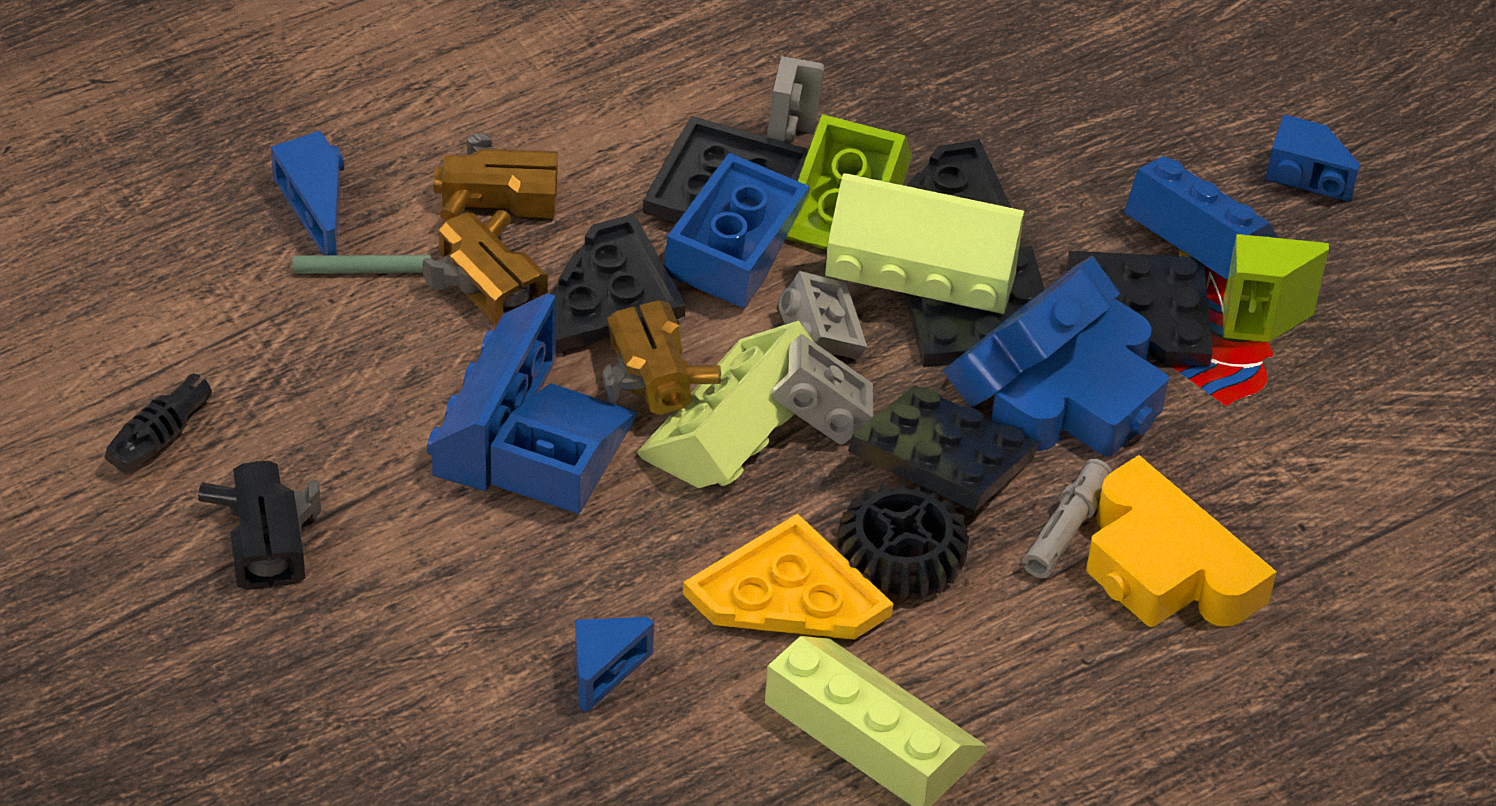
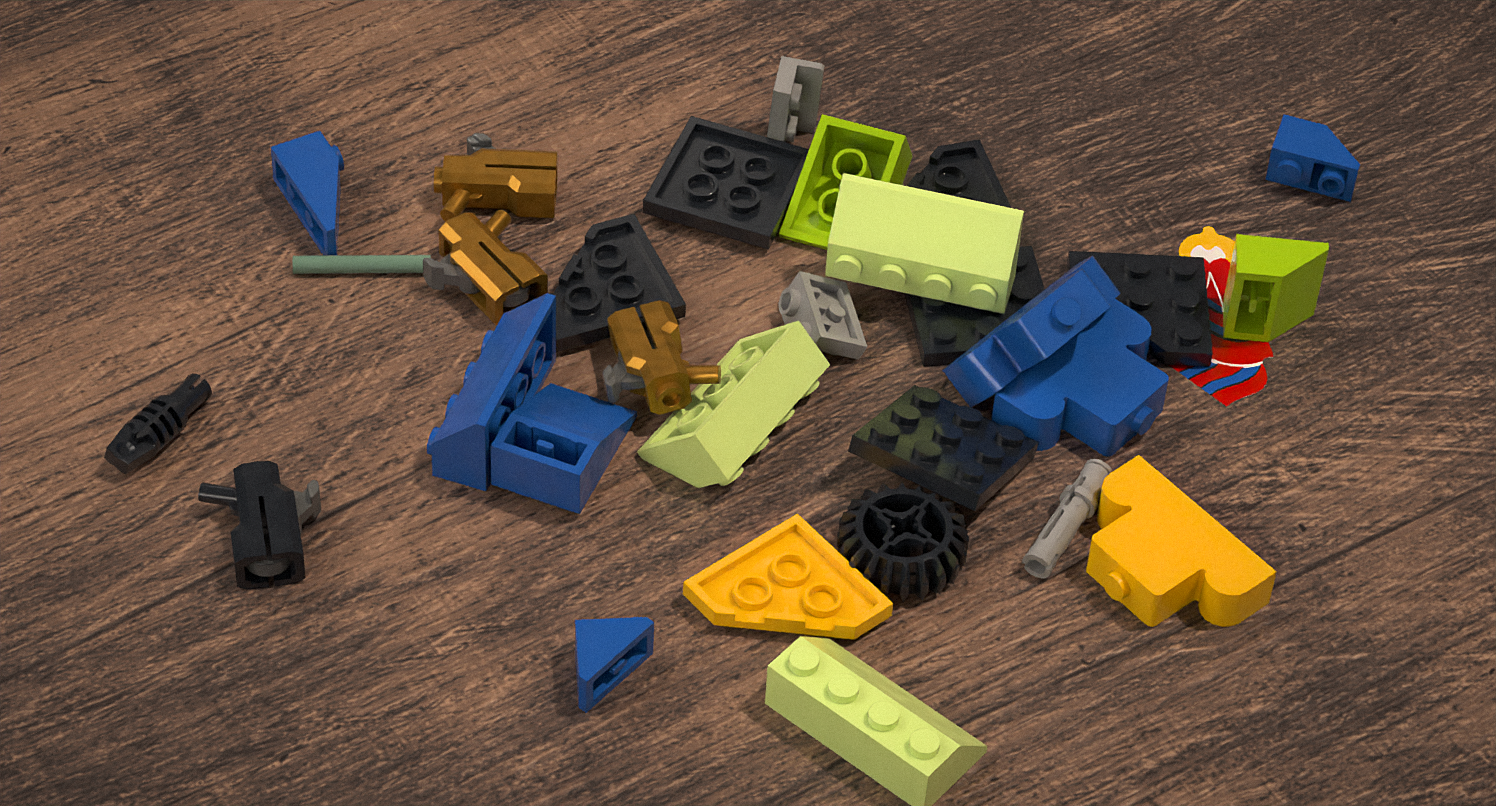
blue slope [664,153,810,309] -> none
light grey bracket [772,334,873,445] -> none
blue slope [1124,156,1278,279] -> none

